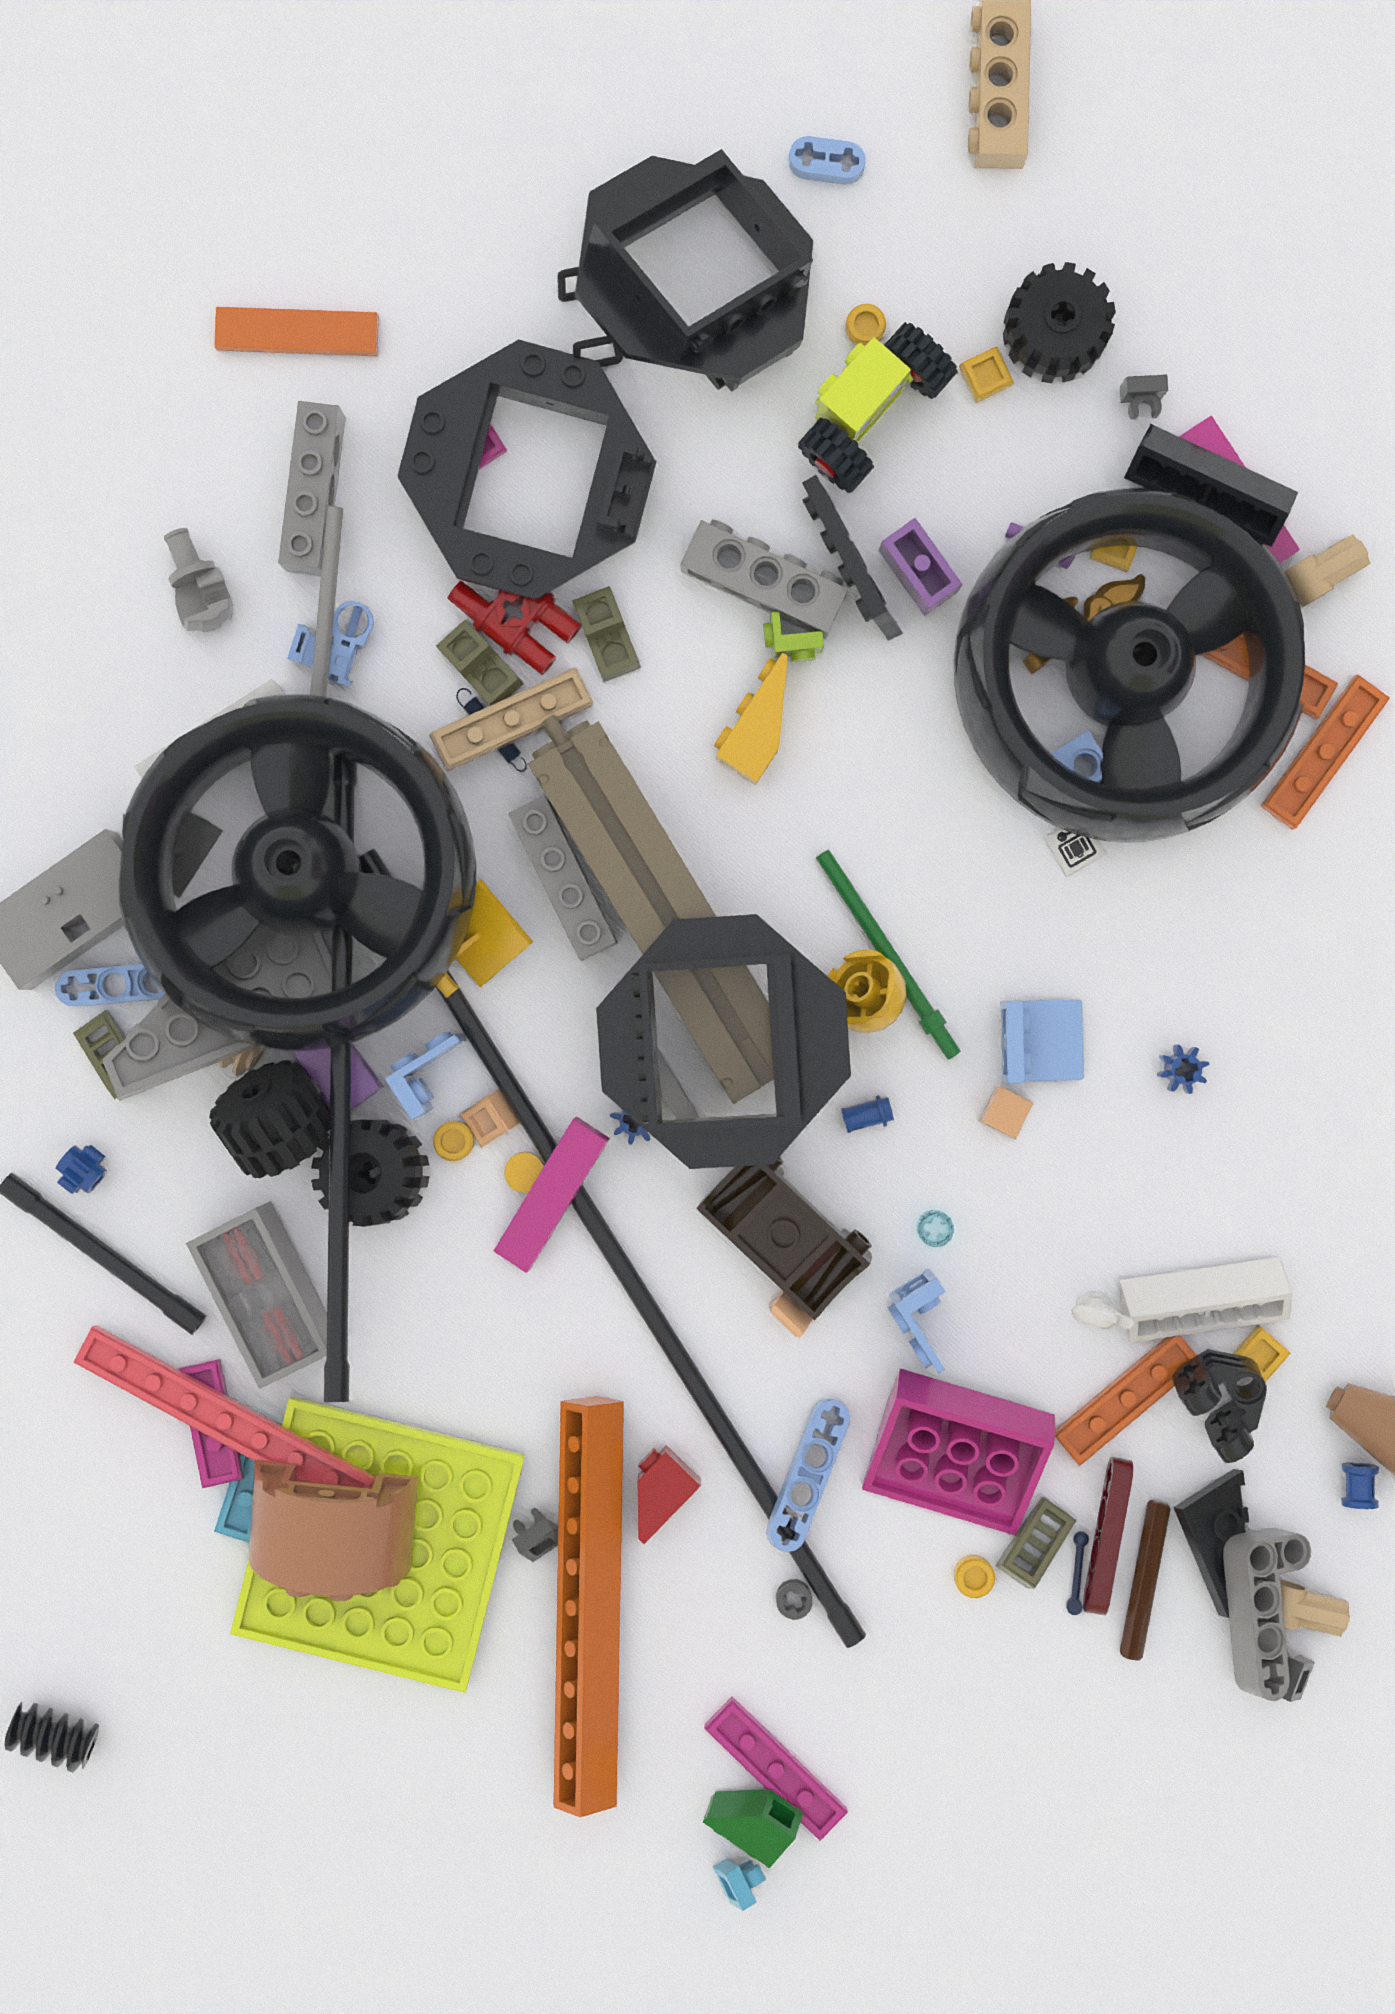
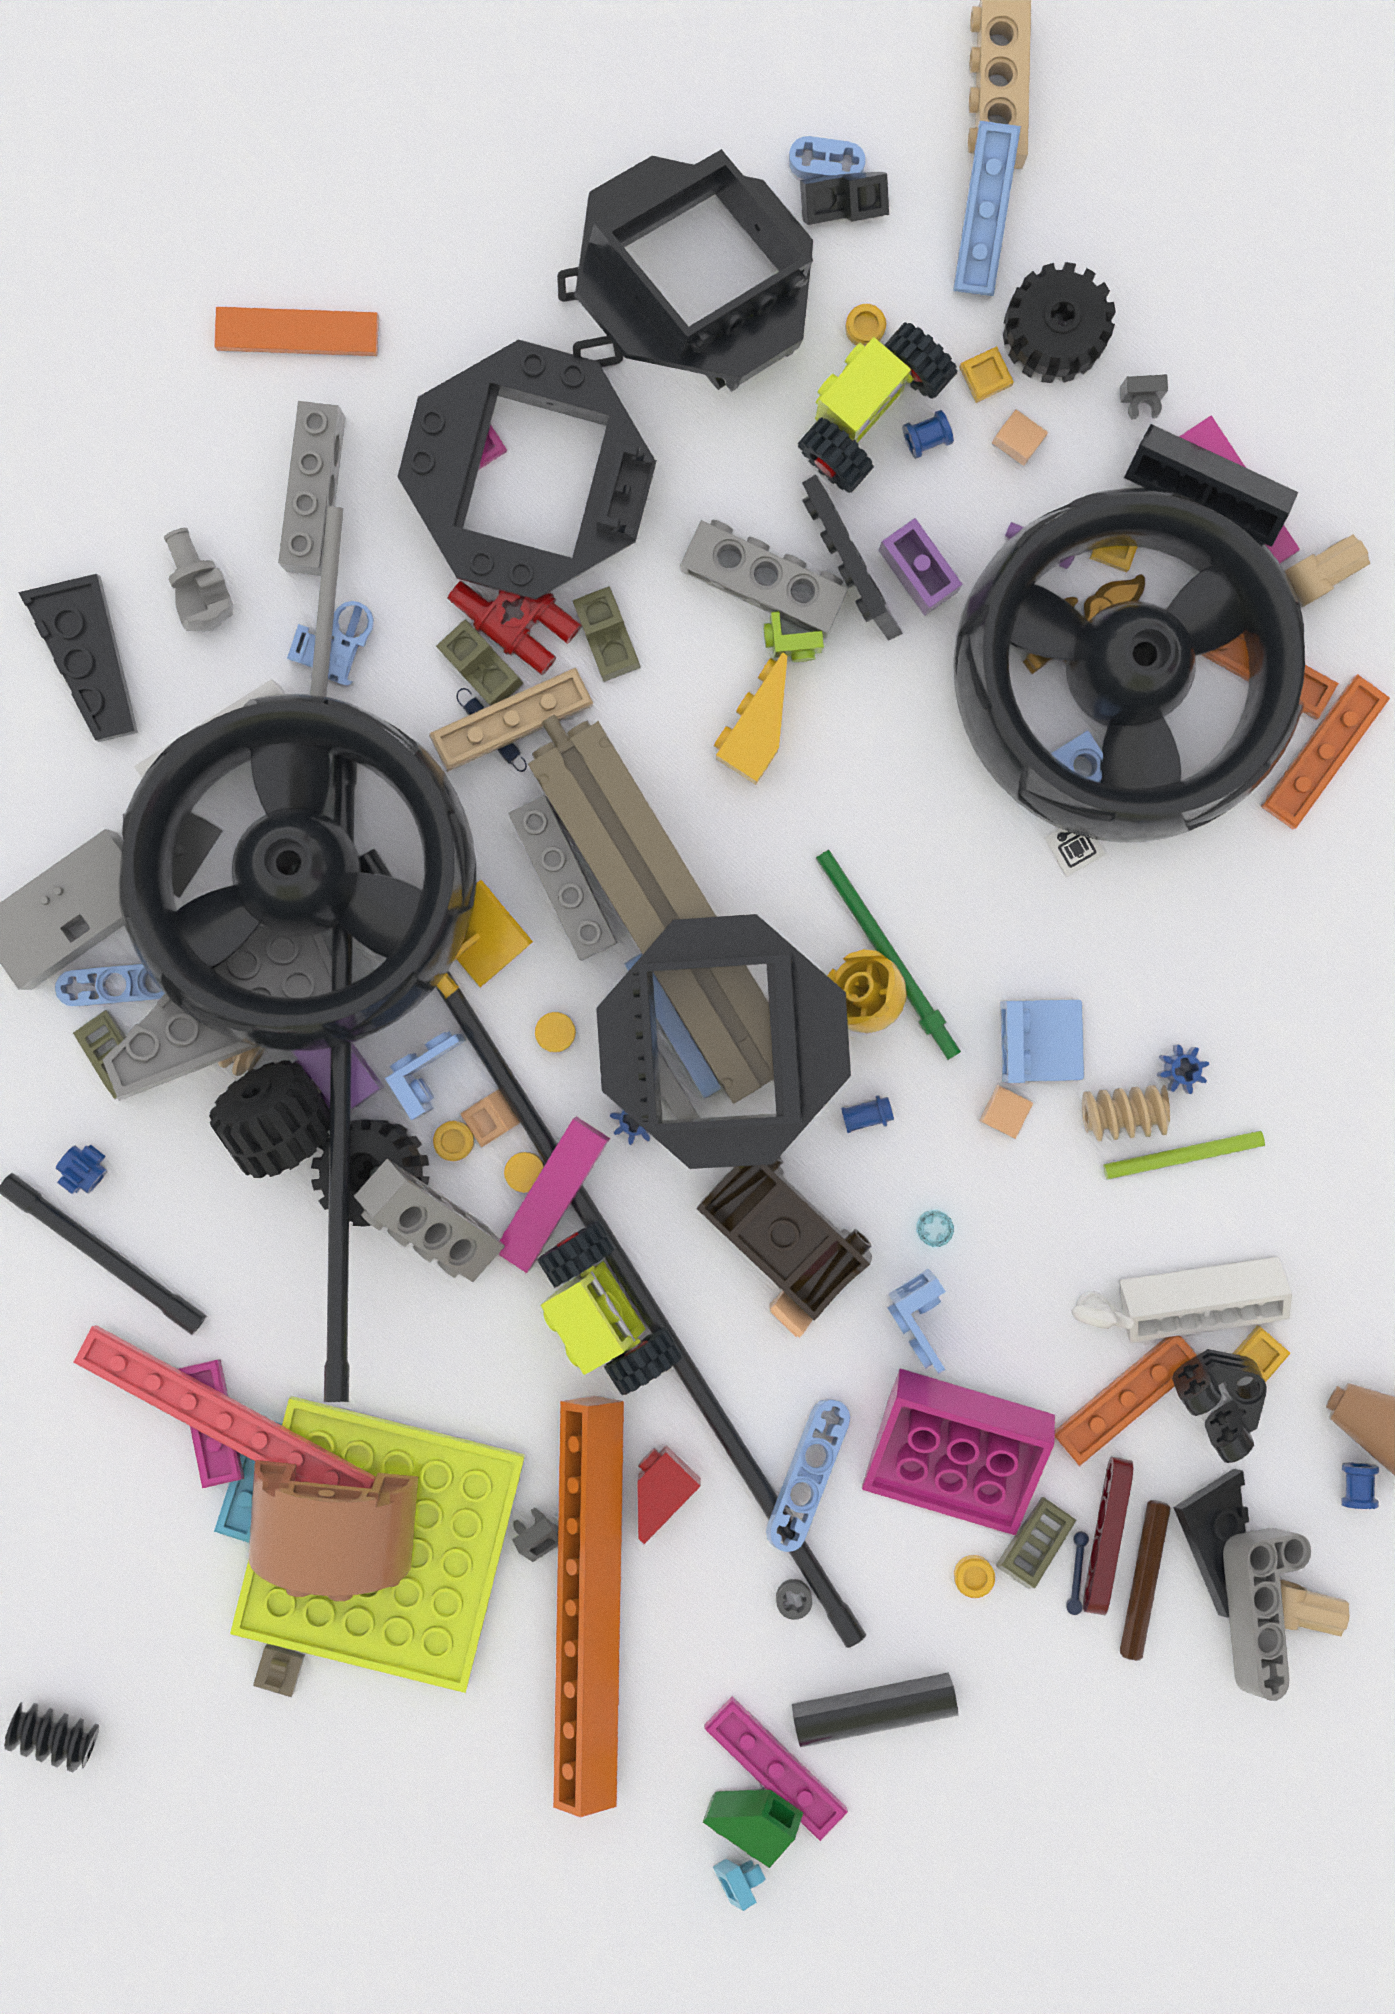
brick [186,1201,327,1389] -> none
dark grey tile [1282,1655,1315,1702] -> none
none -> black wing [18,573,138,742]
none -> dark tan tile [253,1644,305,1697]
none -> light grey brick [354,1158,505,1282]
none -> yellow tile [535,1012,576,1052]
none -> brick [537,1220,684,1396]
none -> light blue beam [624,953,722,1099]
none -> black brick [792,1672,959,1748]
none -> black slope [800,172,889,225]
none -> blue bush [902,410,954,459]
none -> light blue tile [953,121,1021,296]
none -> light nougat slope [992,409,1048,466]
none -> tan piece [1082,1085,1170,1142]
none -> lime bar [1103,1130,1265,1180]

